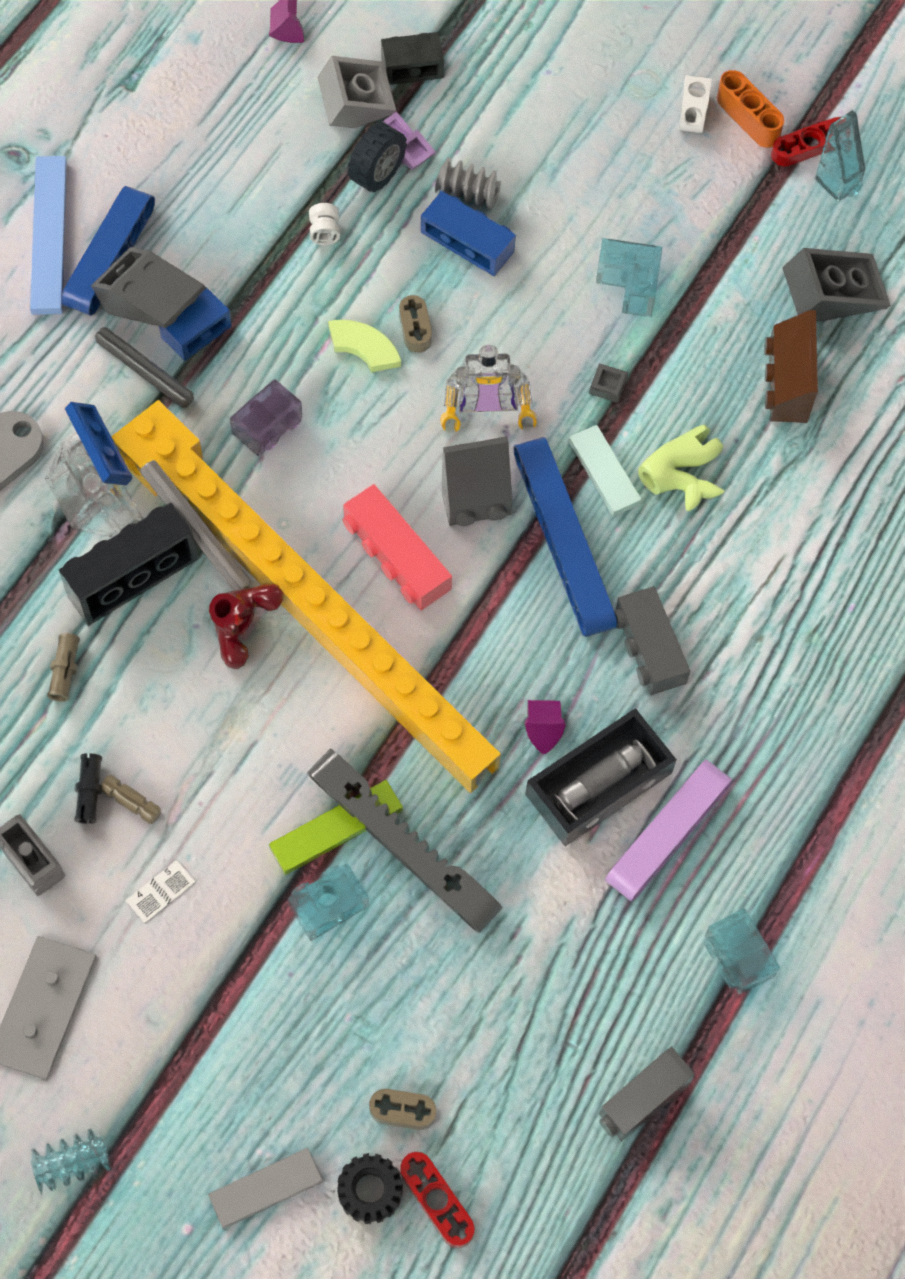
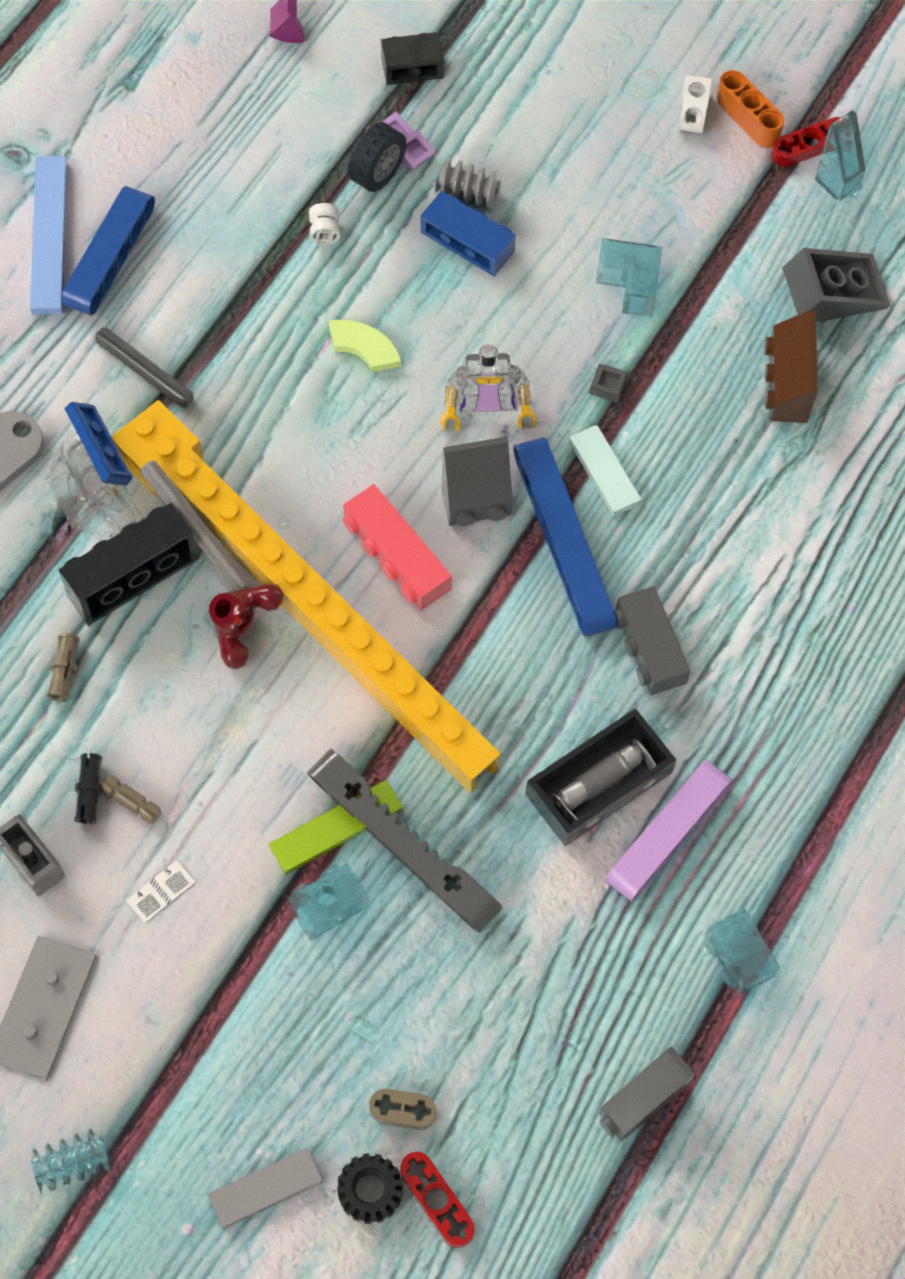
dark grey slope [91,247,206,328] -> none
blue brick [159,287,232,361] -> none
clear purple brick [230,379,303,456] -> none
light grey slope [317,56,396,128] -> none
dark tan beam [399,295,432,353] -> none
magenta tile [525,700,566,754] -> none
yellowish green piece [638,424,724,511] -> none

